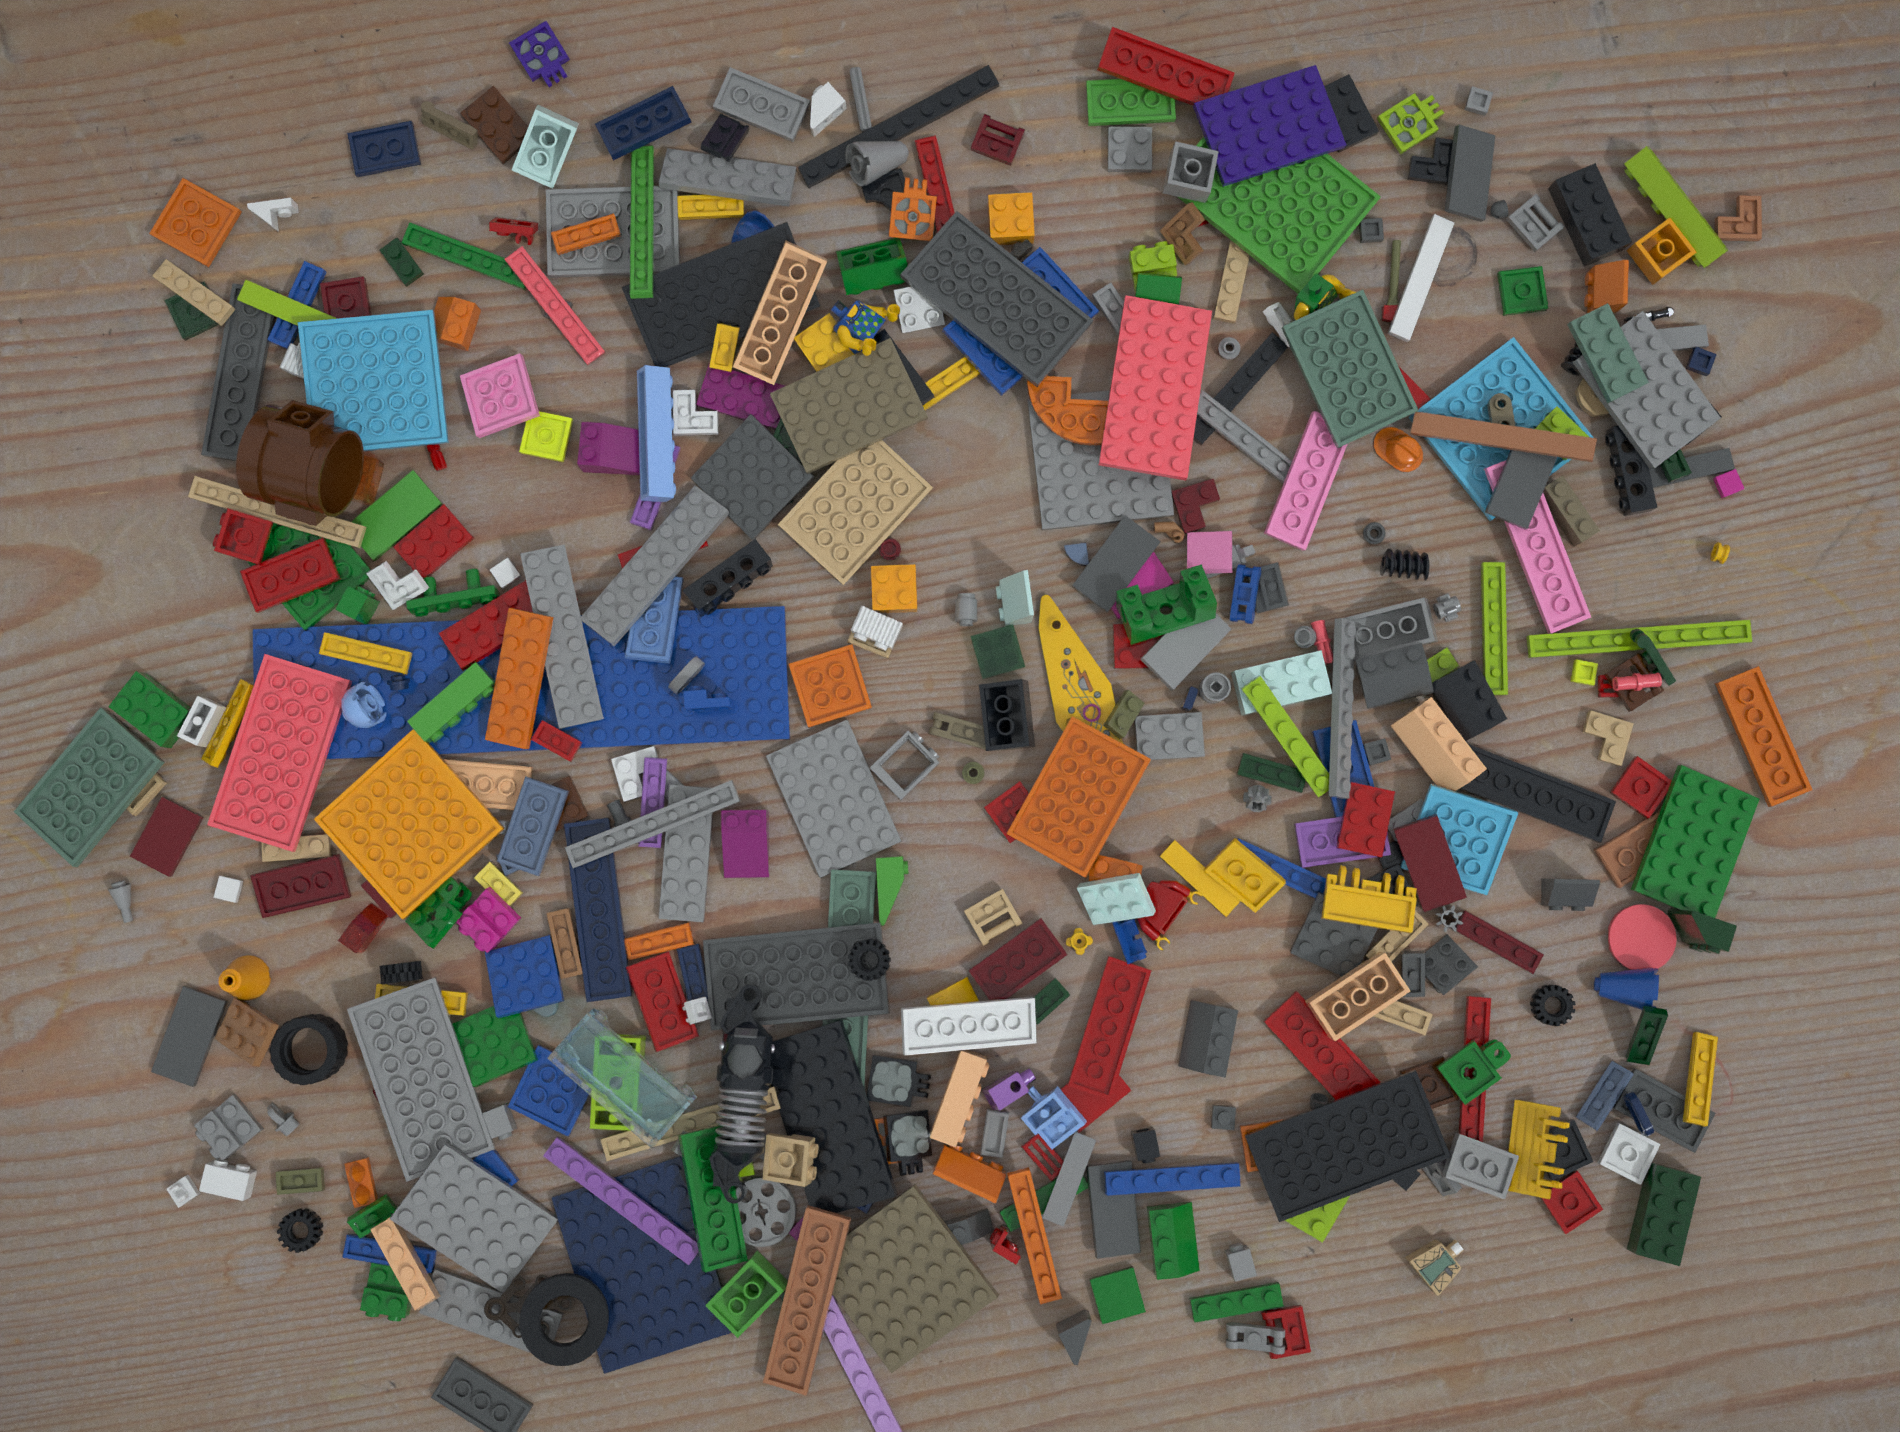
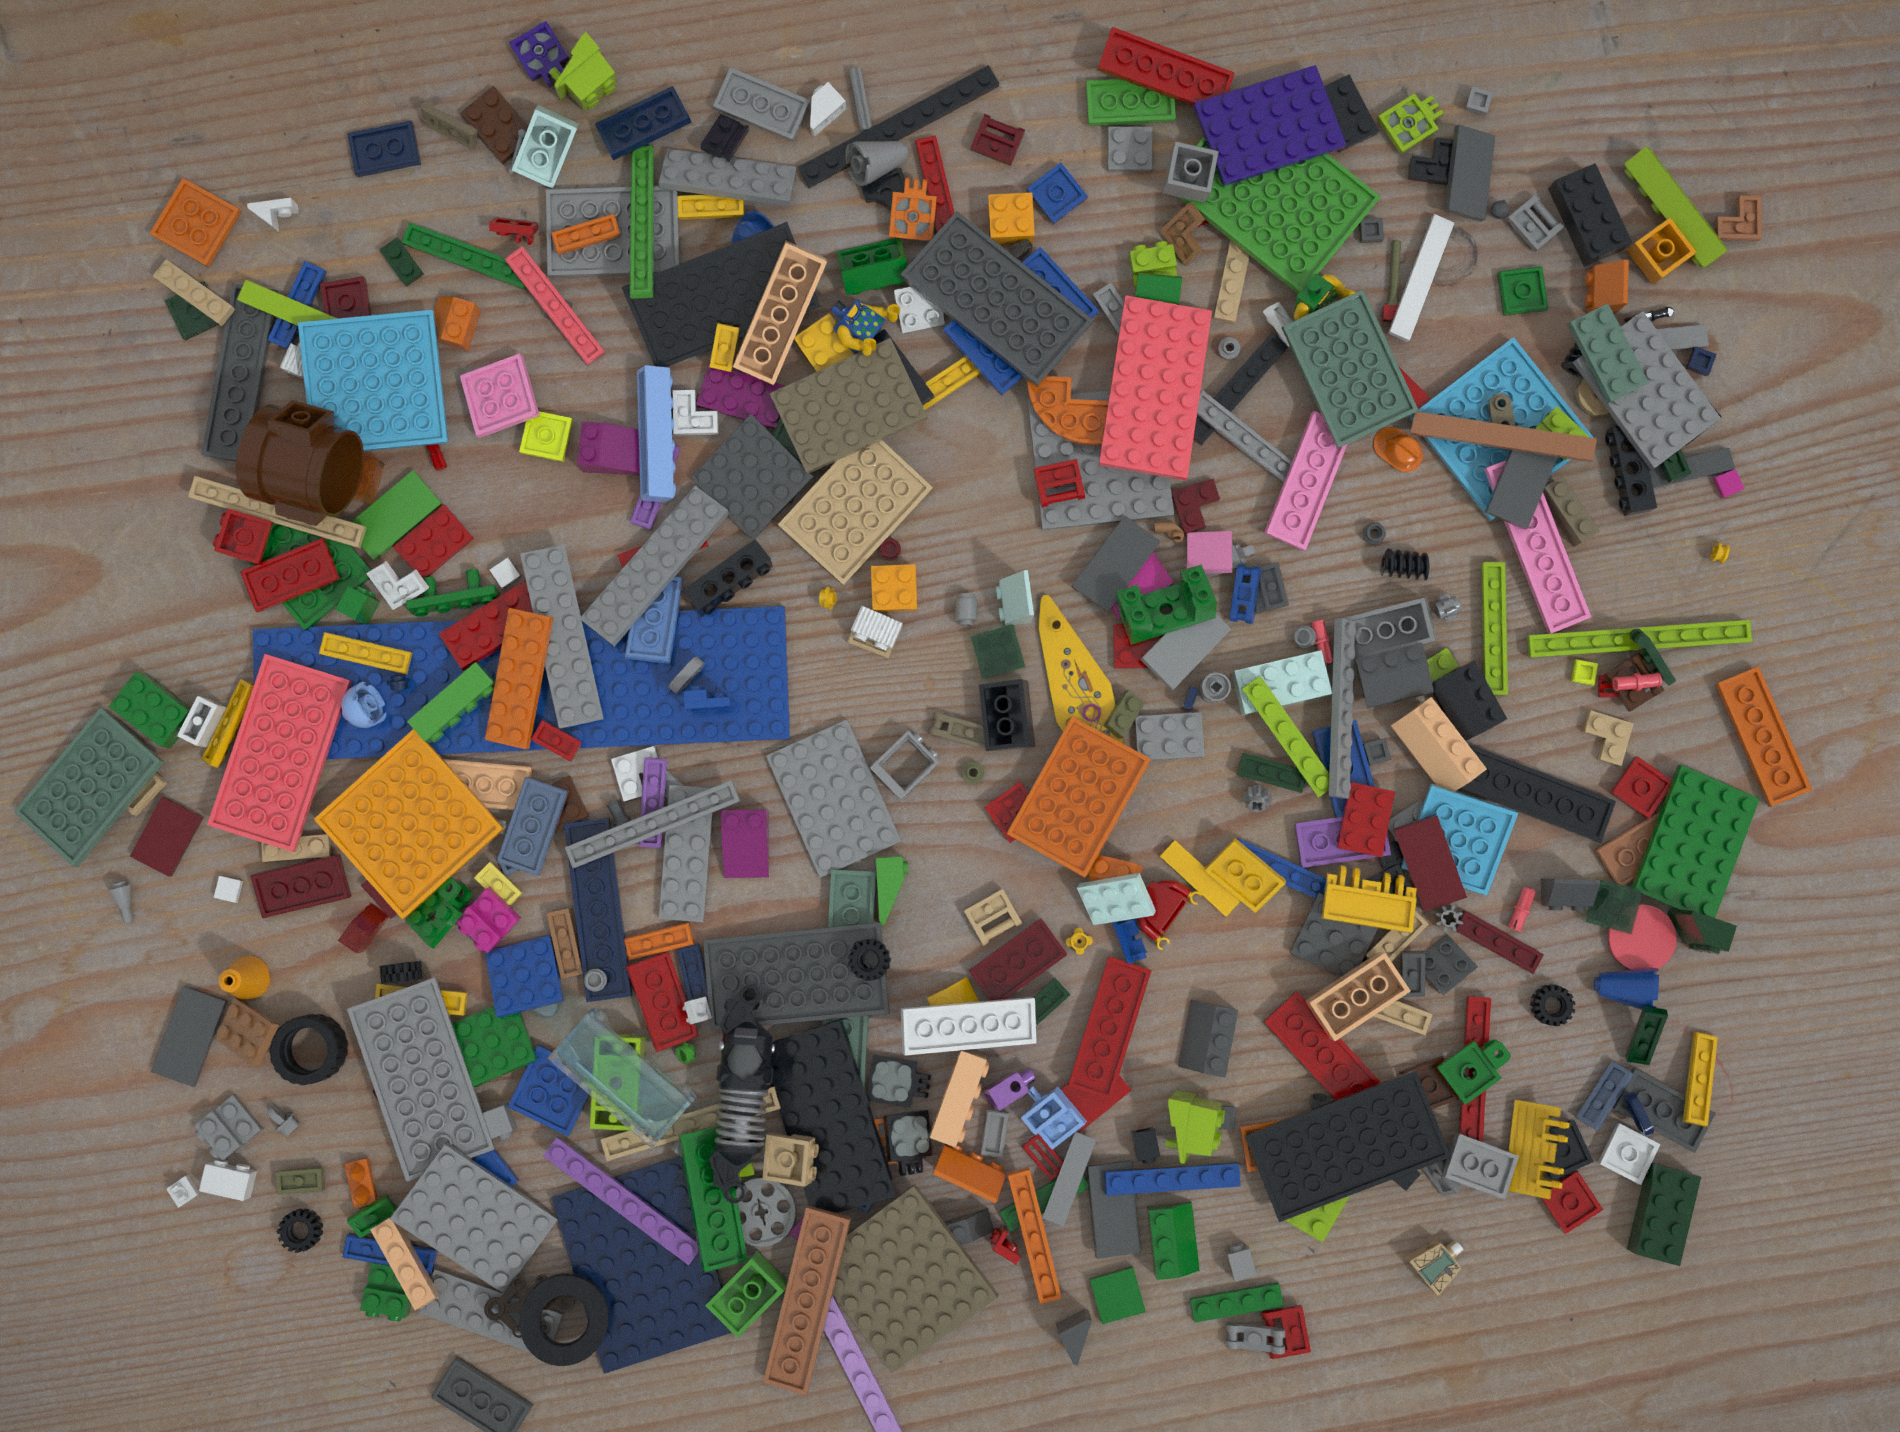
orange plate [789,644,872,728] -> none
sand blue tile [1064,543,1089,566] -> none
none -> light grey hinge [509,129,526,175]
none -> lime piece [549,32,617,111]
none -> light grey plate [584,969,607,991]
none -> bright green plate [676,1042,696,1064]
none -> yellow plate [819,586,837,610]
none -> blue plate [1026,162,1088,224]
none -> red plate [1033,459,1085,508]
none -> lime piece [1165,1090,1226,1164]
none -> coral axle [1507,887,1536,932]
none -> clear green plate [1585,879,1643,935]

